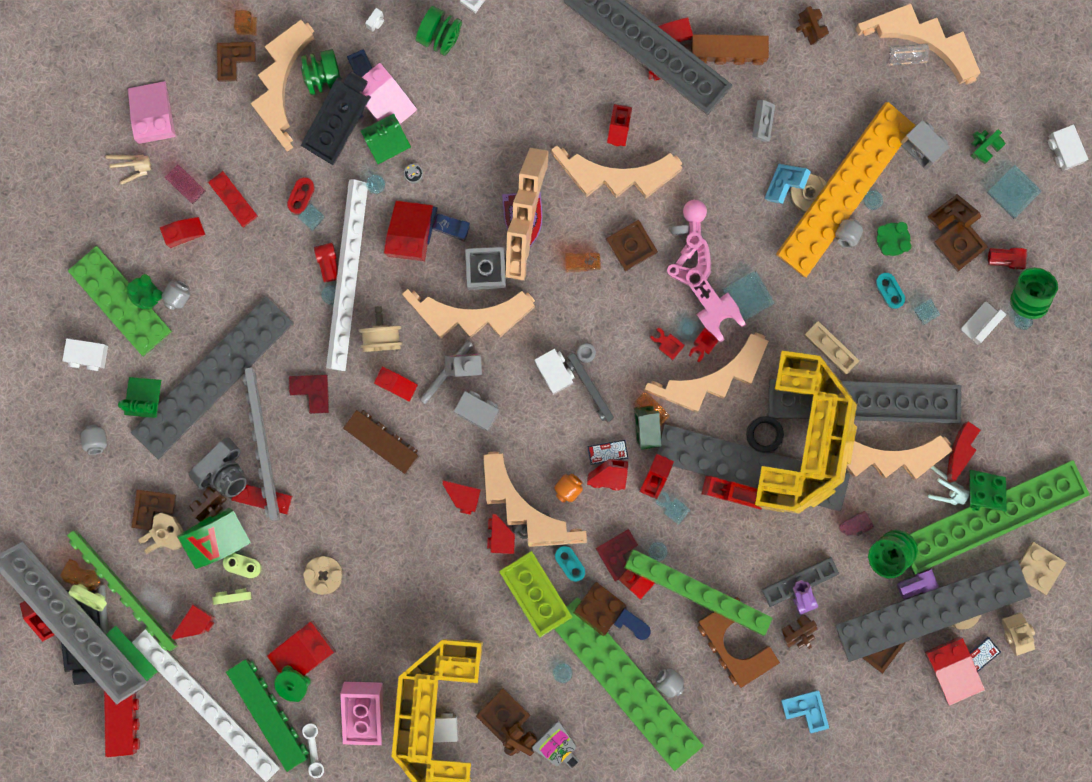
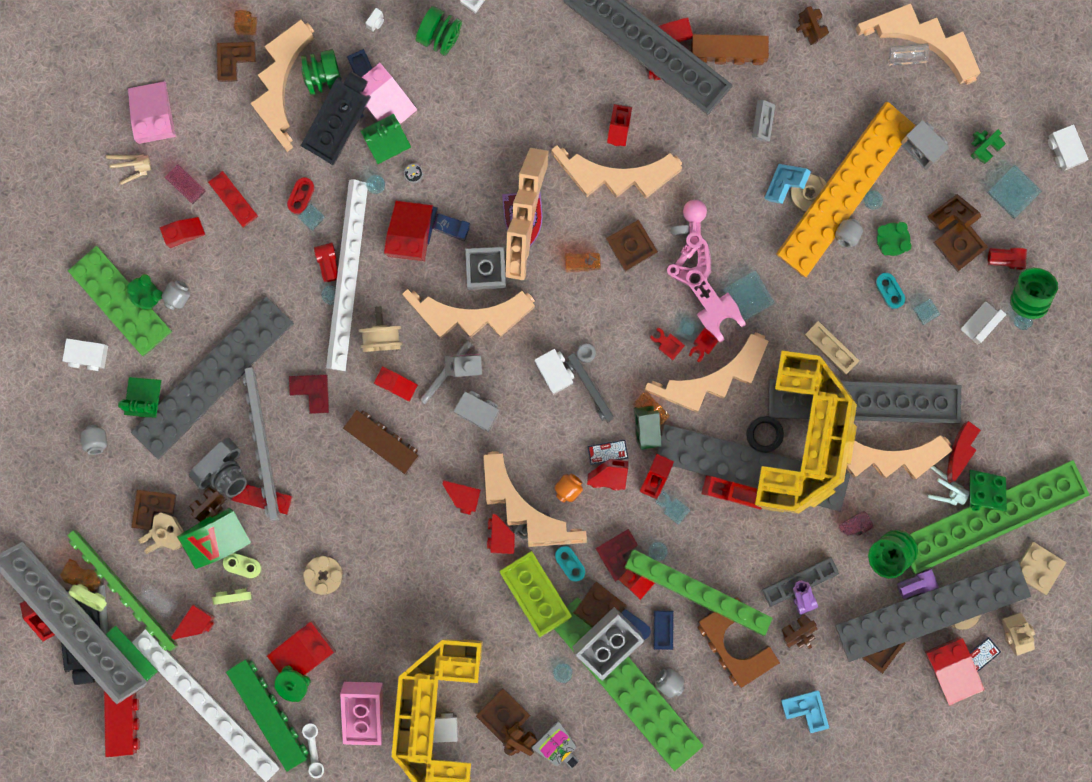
none -> light grey brick [572,607,645,680]
none -> dark blue tile [654,610,674,650]

